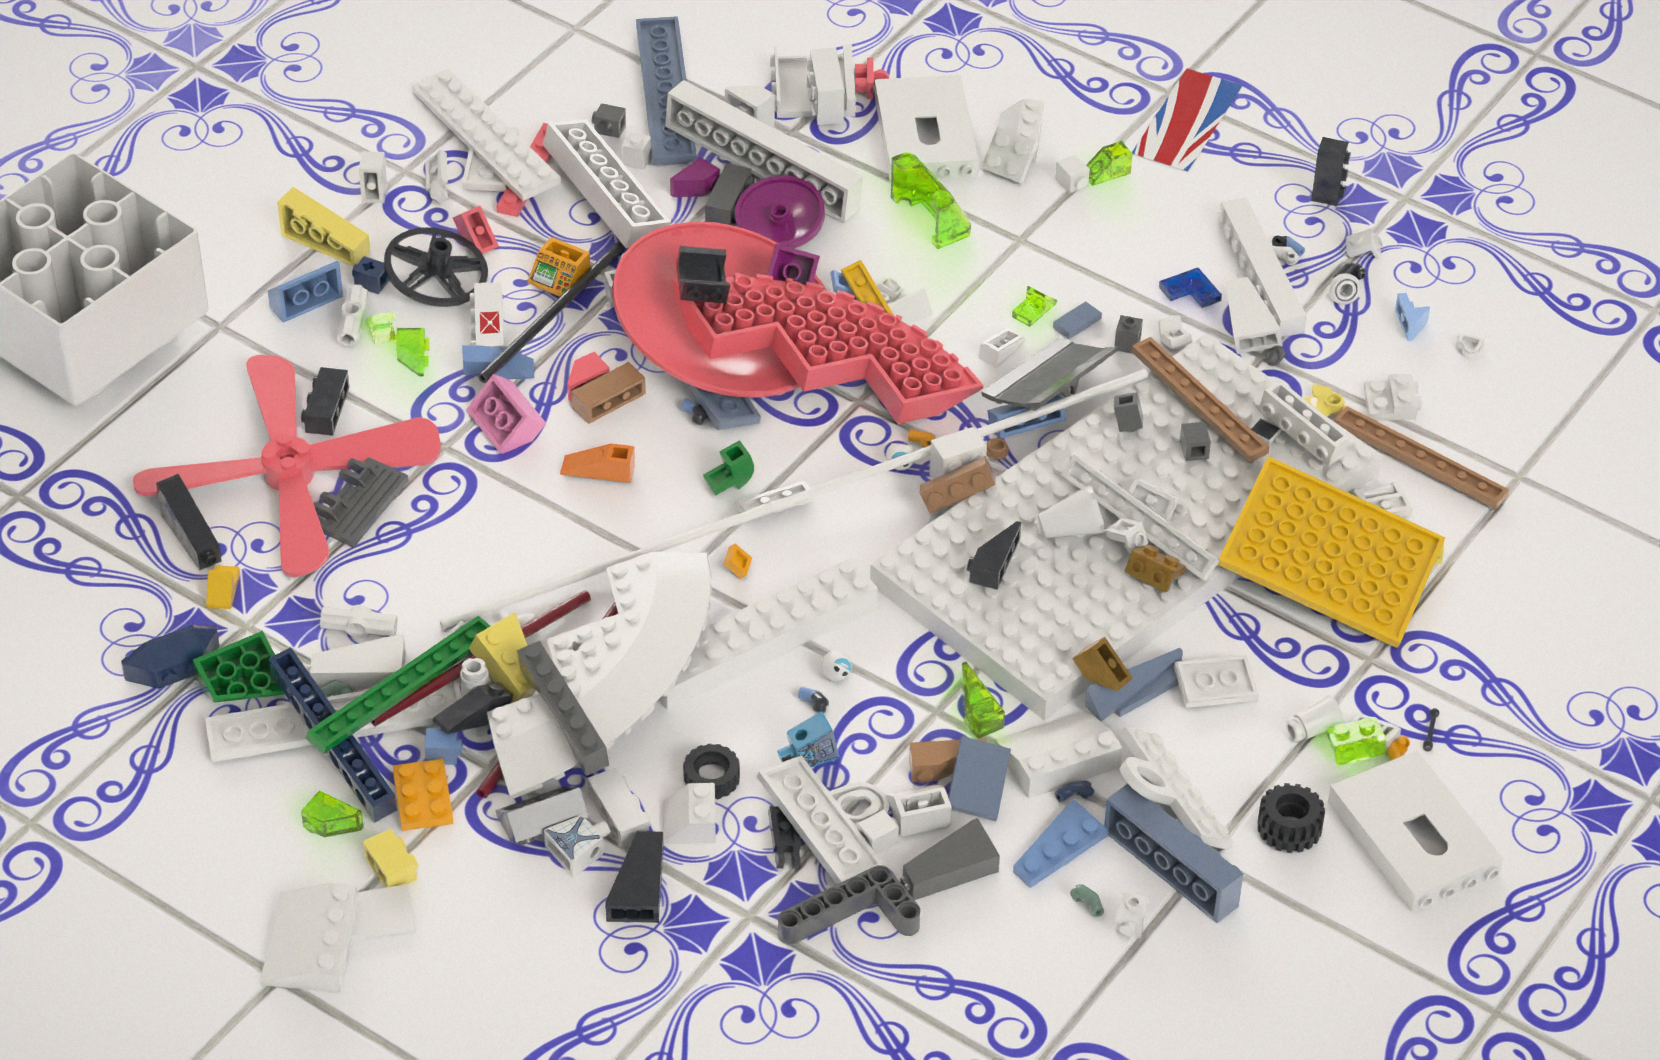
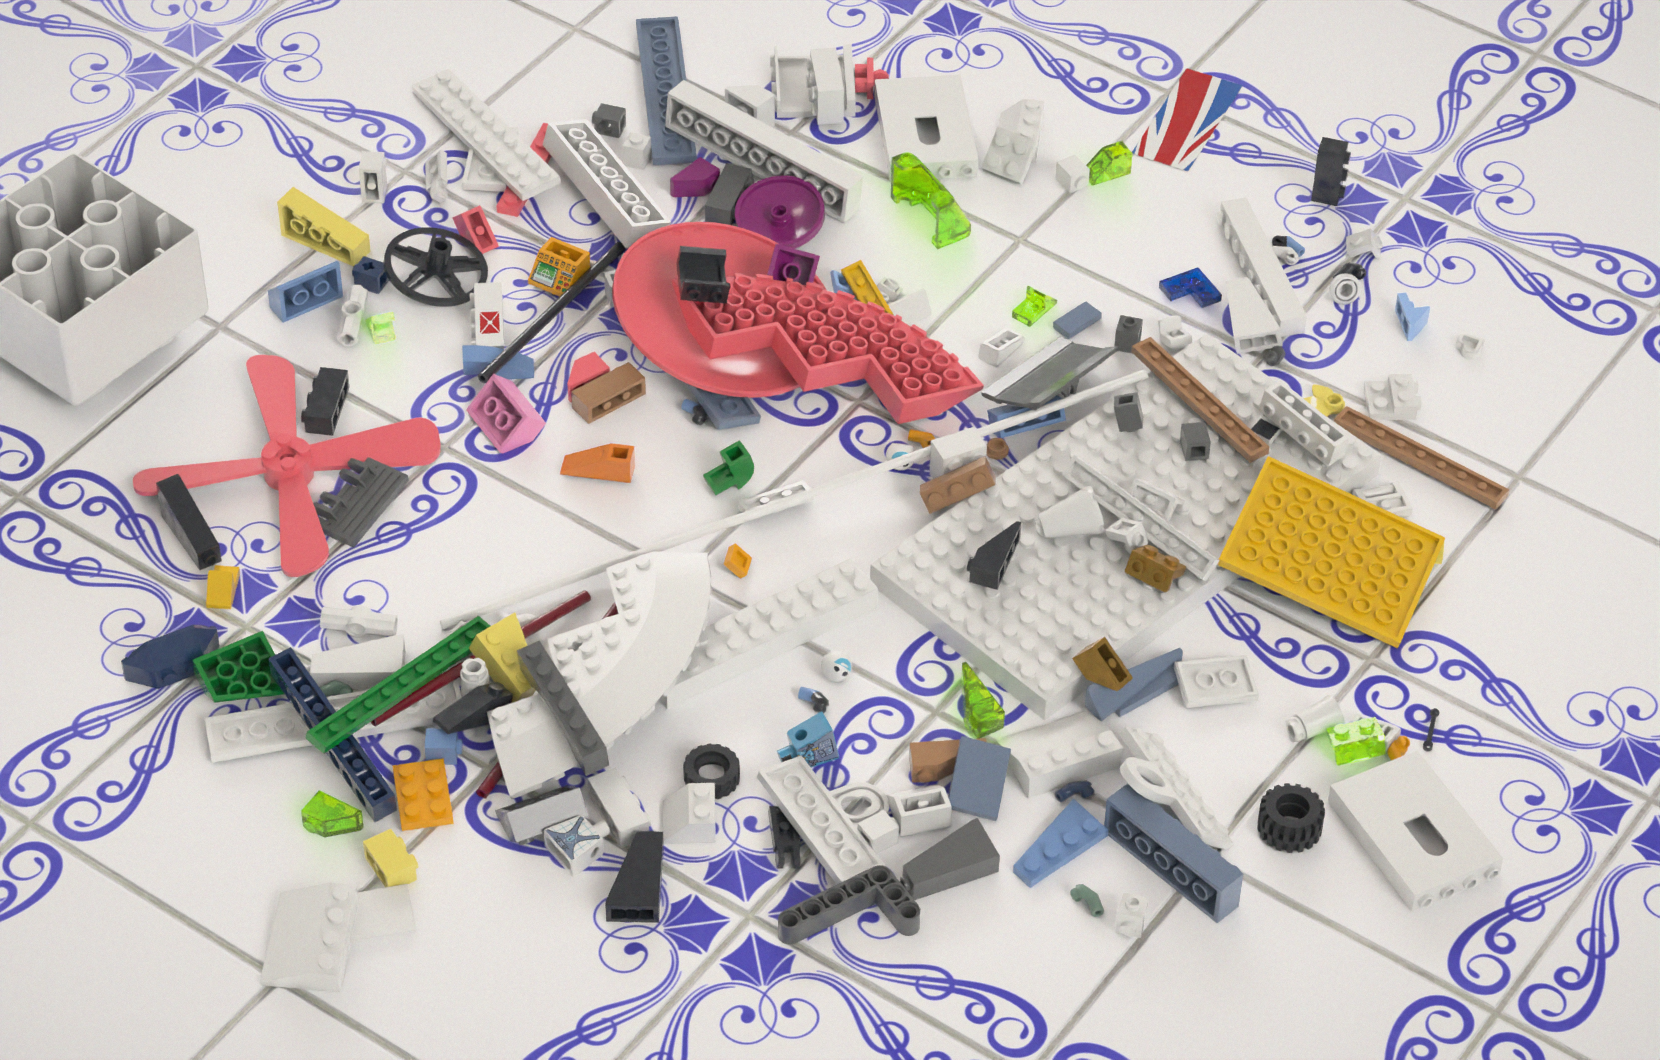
clear neon green slope [396,328,430,377] -> none

